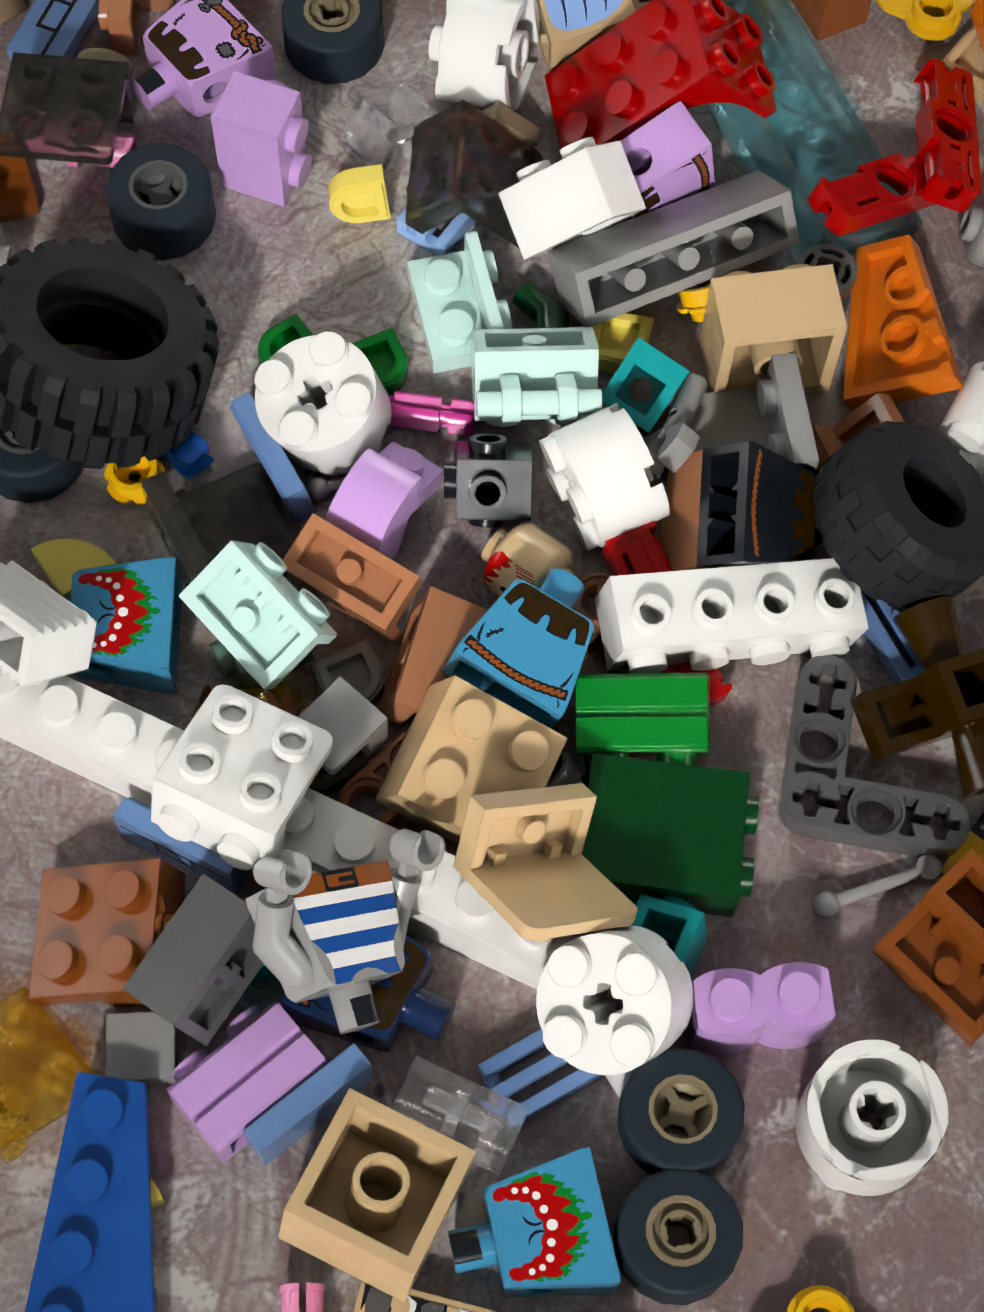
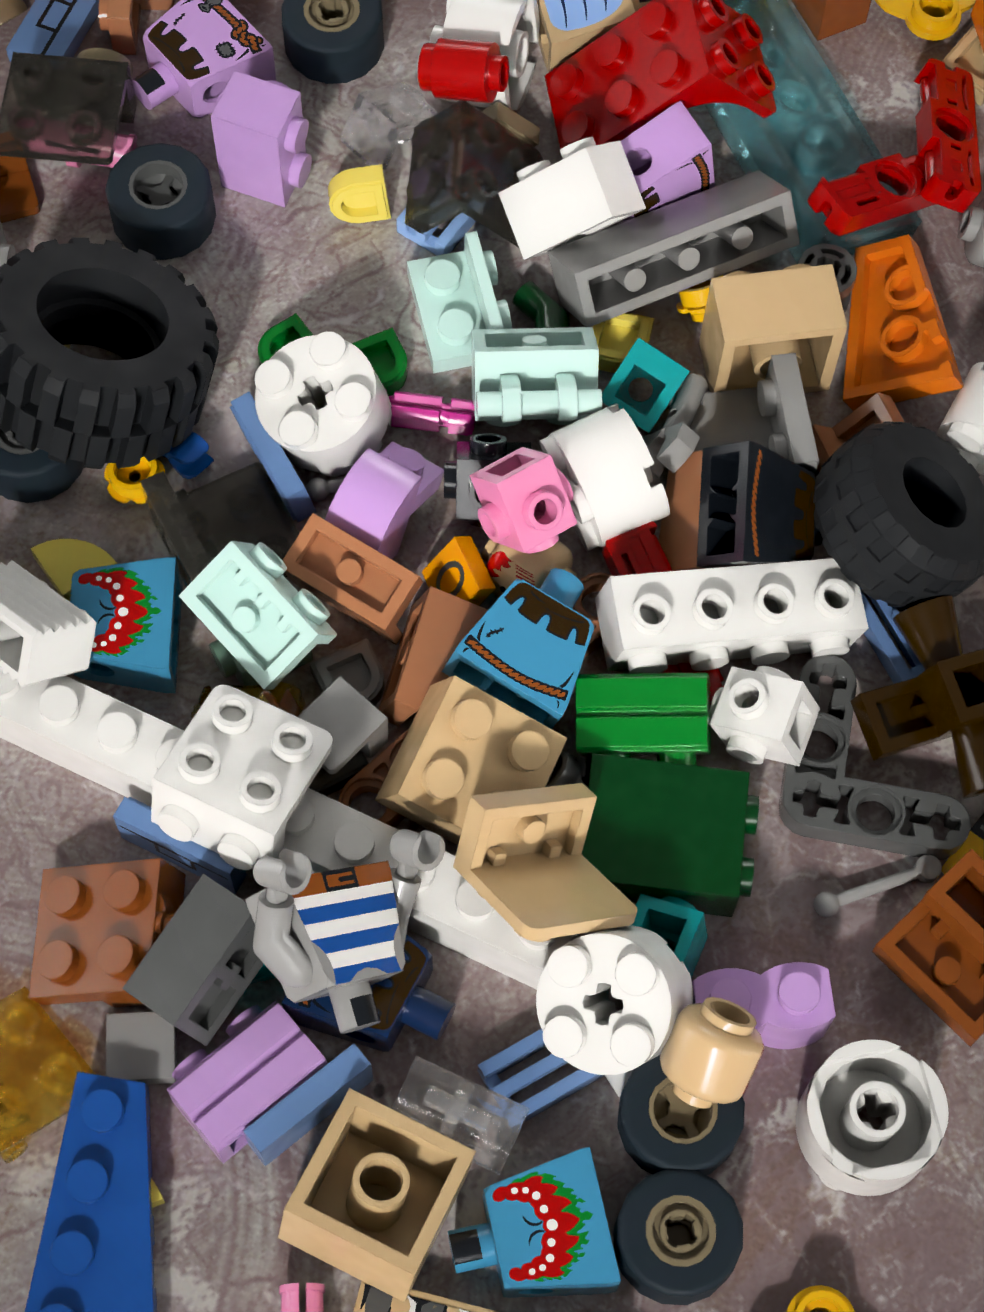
none -> red brick [418,38,509,103]
none -> light orange tile [421,536,496,606]
none -> bright pink brick [469,447,578,554]
none -> tan head [660,997,764,1109]
none -> white brick [710,666,820,766]

